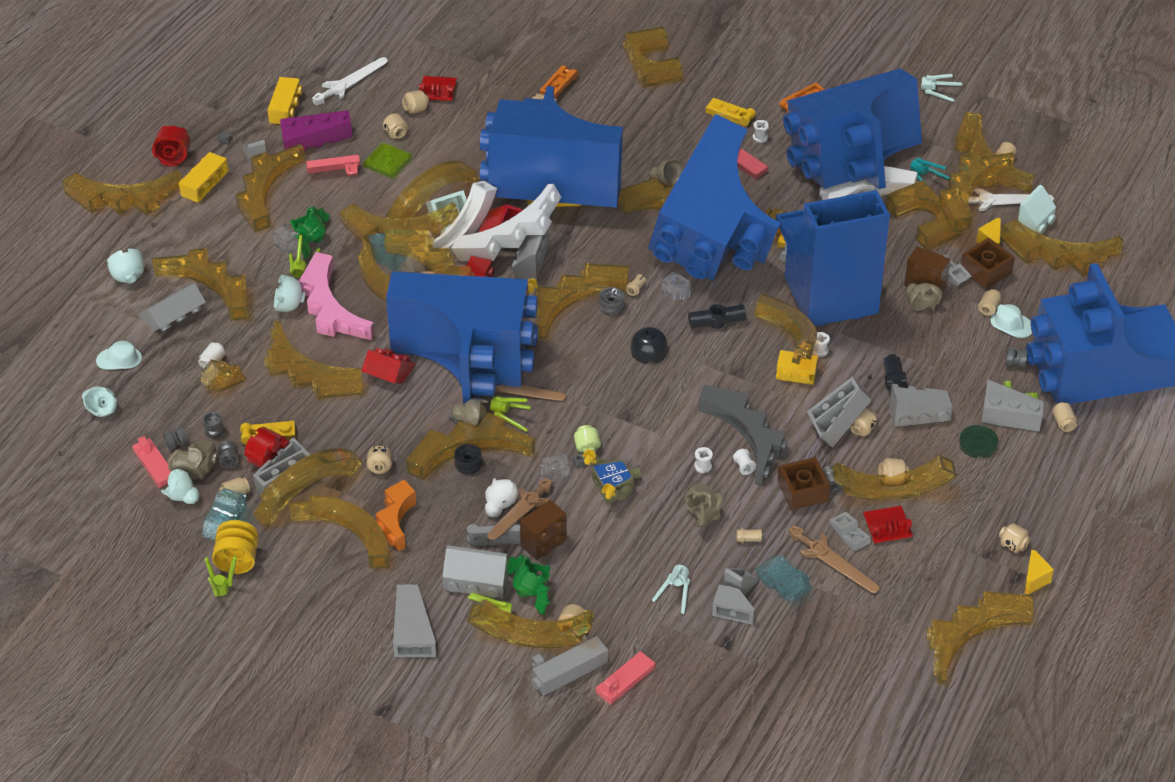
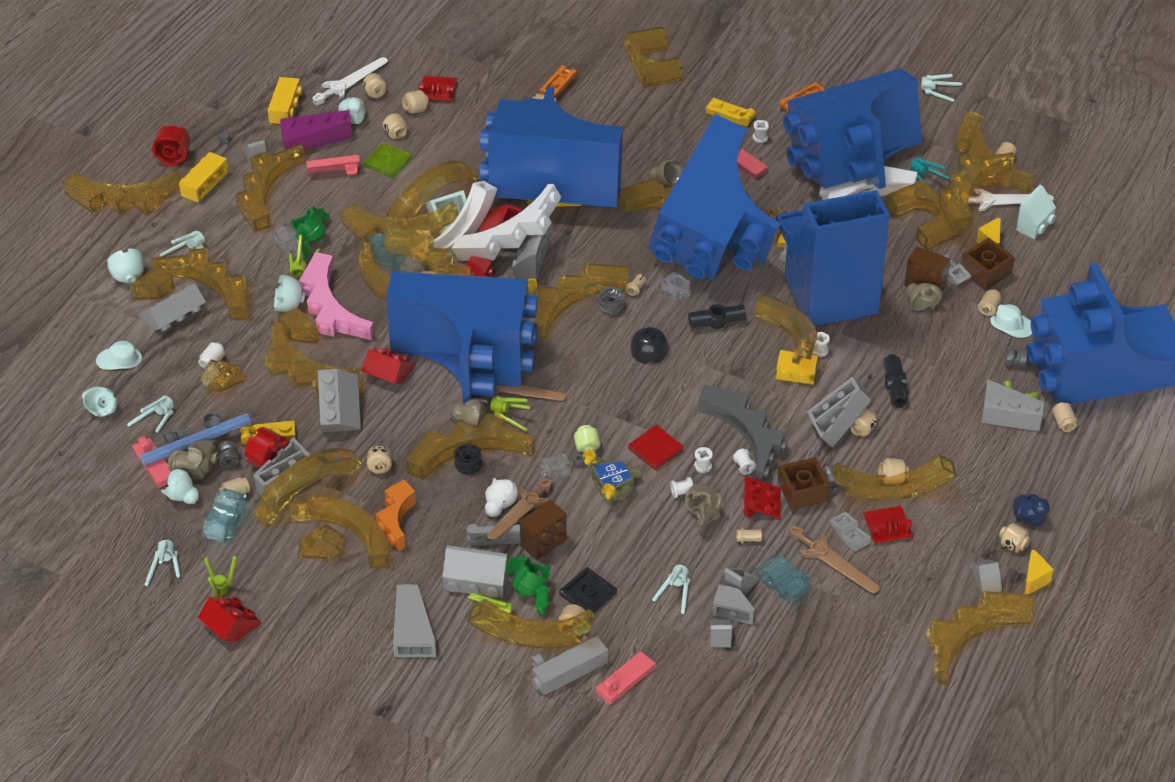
yellow wheel [212,520,259,574] -> none
light grey wedge [889,384,953,427] -> none
clear green tile [959,425,999,458] -> none
clear yellow arch [1000,219,1124,277] -> none
none -> light aqua plant [127,395,174,433]
none -> clear yellow slope [130,266,175,300]
none -> medium blue axle [140,413,251,465]
none -> light aqua plant [145,540,180,586]
none -> light aqua plant [160,231,205,265]
none -> red slope [197,596,261,641]
none -> clear yellow slope [278,307,319,344]
none -> clear yellow slope [297,524,345,560]
none -> light grey slope [318,369,361,433]
none -> light aqua piece [338,97,366,124]
none -> tan head [362,73,387,98]
none -> black tile [559,567,617,617]
none -> red tile [628,425,683,470]
none -> white bush [670,477,693,498]
none -> light grey slope [709,620,732,647]
none -> red hinge [743,476,781,520]
none -> light grey slope [970,559,1002,597]
none -> dark blue piece [1013,494,1050,526]

